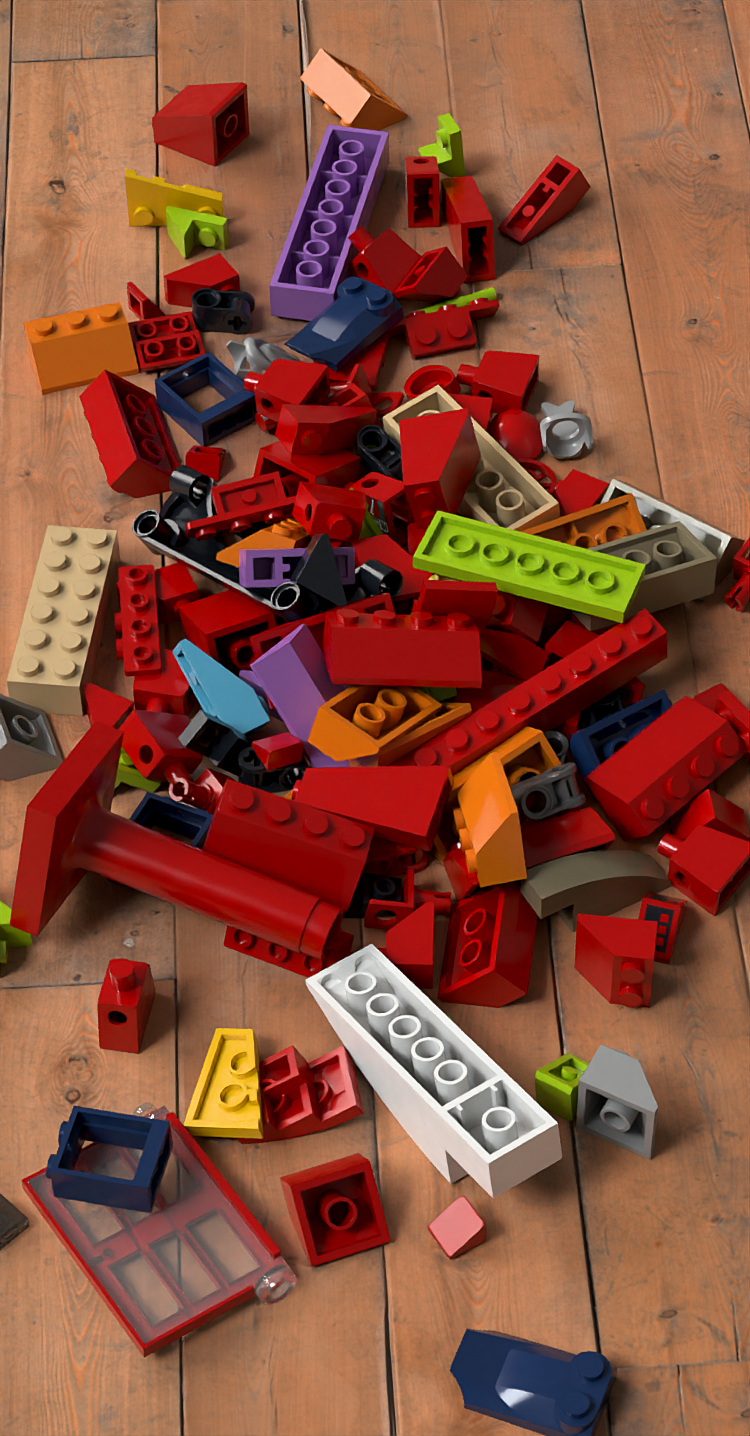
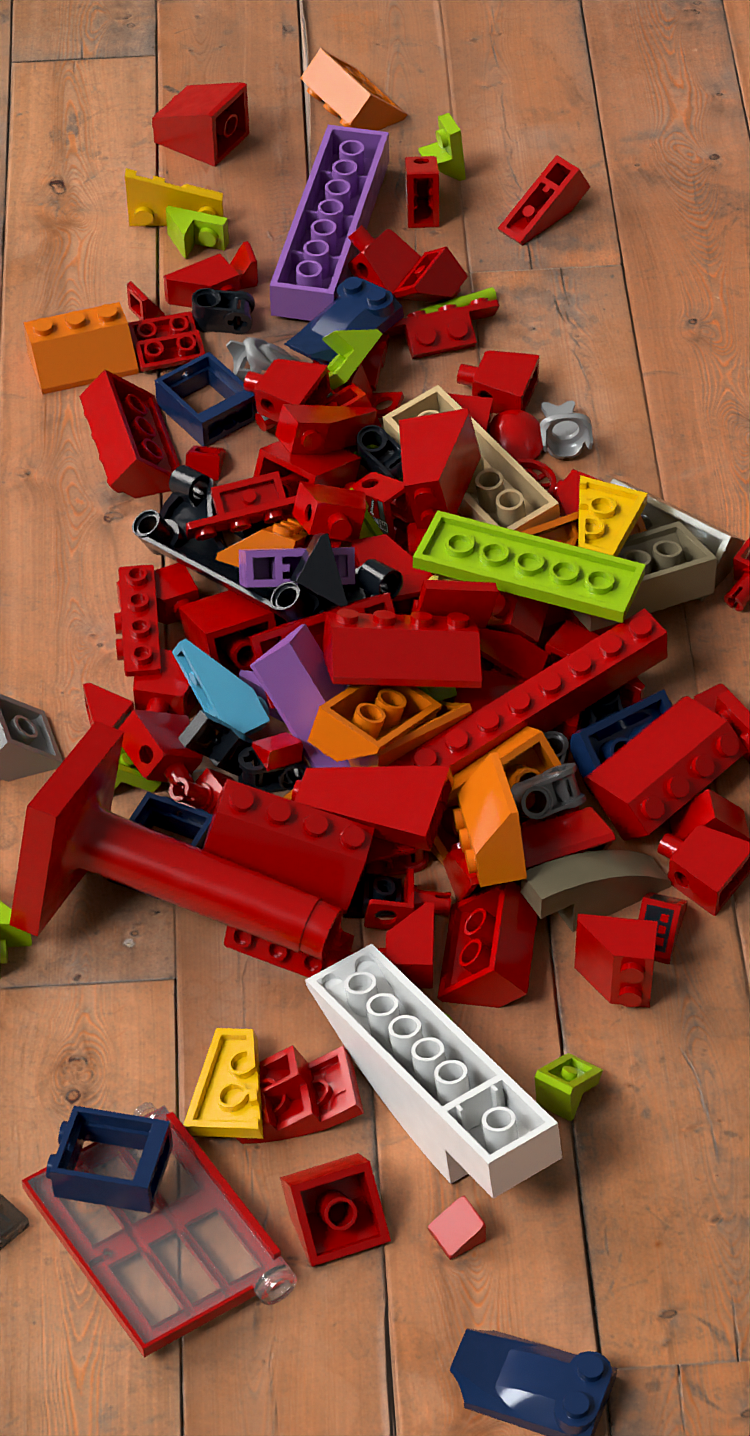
tan brick [7,525,120,716] -> none
red torso [97,958,156,1054] -> none
red hat [404,365,461,401] -> none
red slope [441,175,495,283] -> none
light grey slope [576,1044,658,1160] -> none
none -> red slope [230,241,258,289]
none -> lime slope [322,329,382,390]
none -> yellow wing [578,475,648,557]

